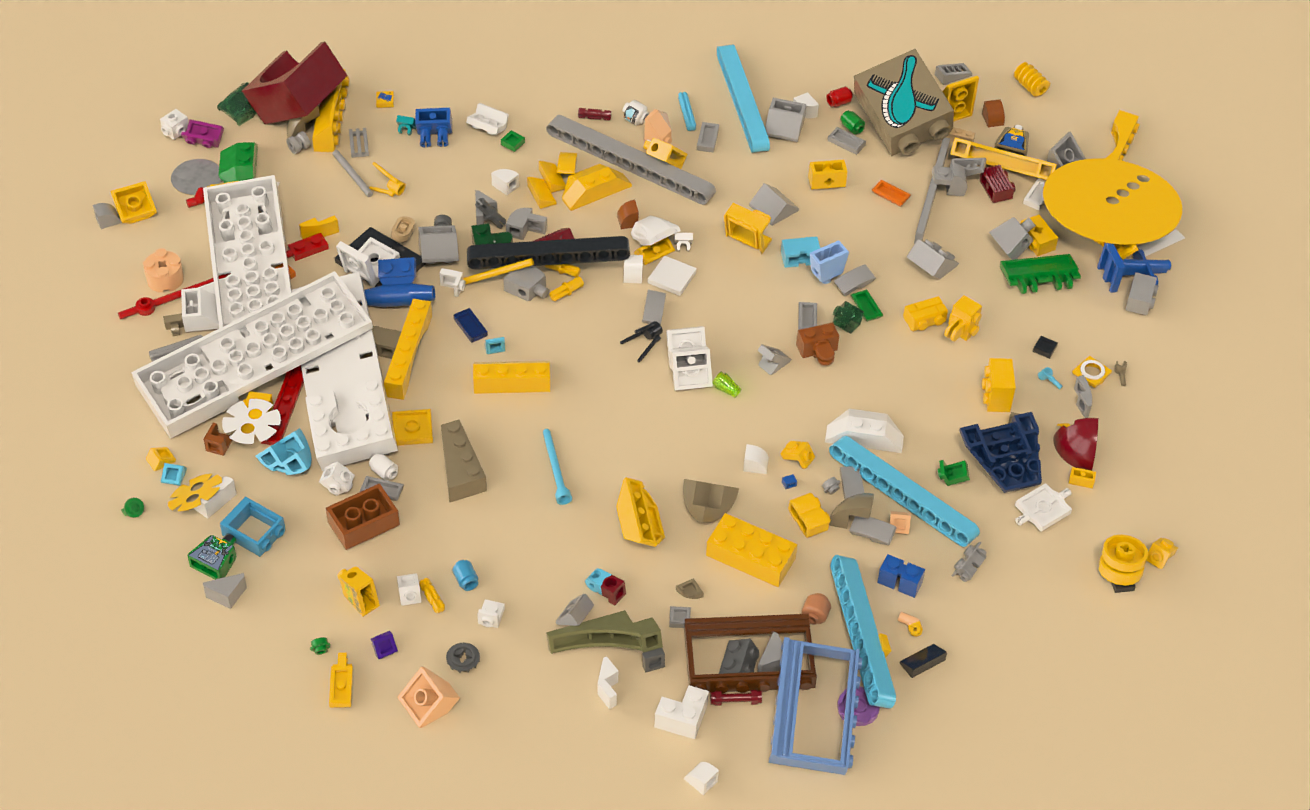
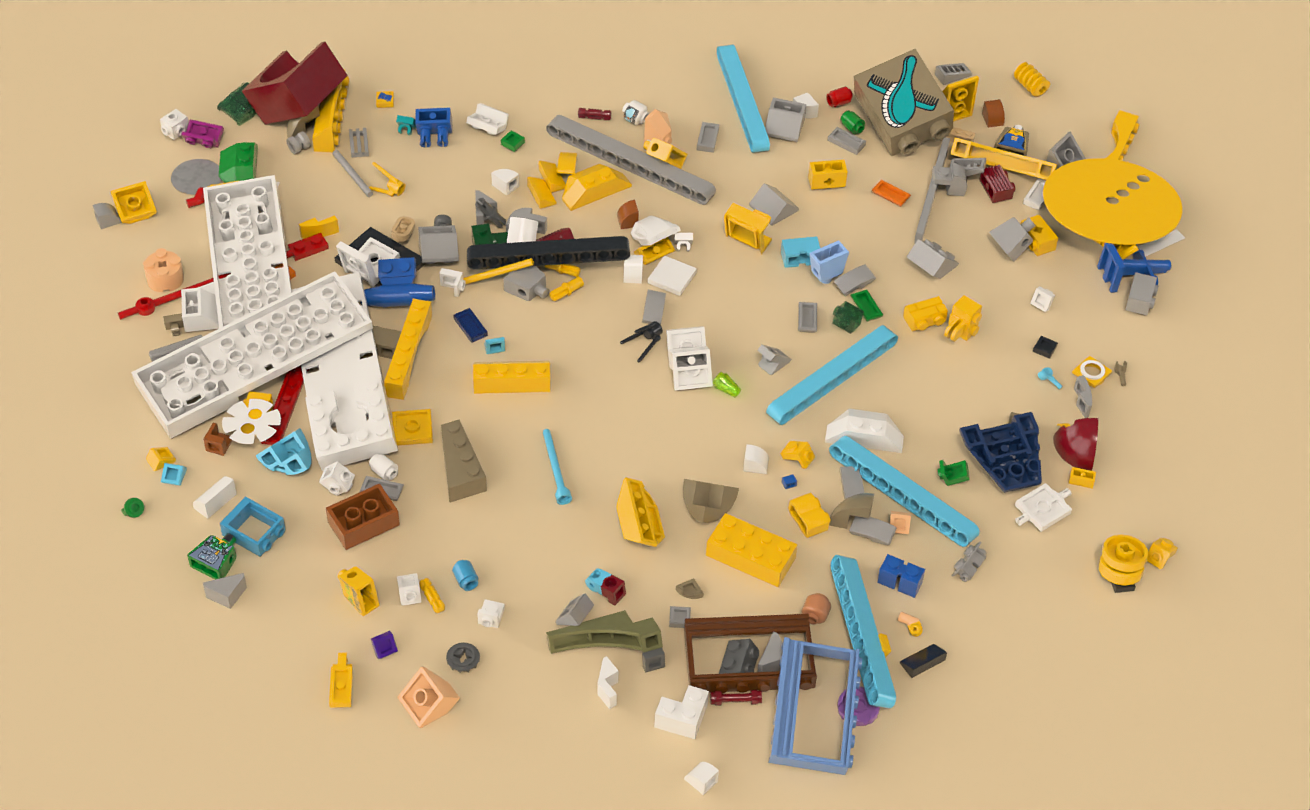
yellow piece [168,474,222,511] -> none
green plate [310,637,330,655] -> none
medium azure axle [678,92,696,131] -> none
dark orange brick [796,322,839,365] -> none
light grey plate [822,477,840,494] -> none
yellow brick [982,358,1016,412] -> none
green hinge [1000,254,1081,294] -> none
none -> white brick [507,217,538,243]
none -> medium azure beam [766,325,898,425]
none -> white tile [1030,286,1055,312]

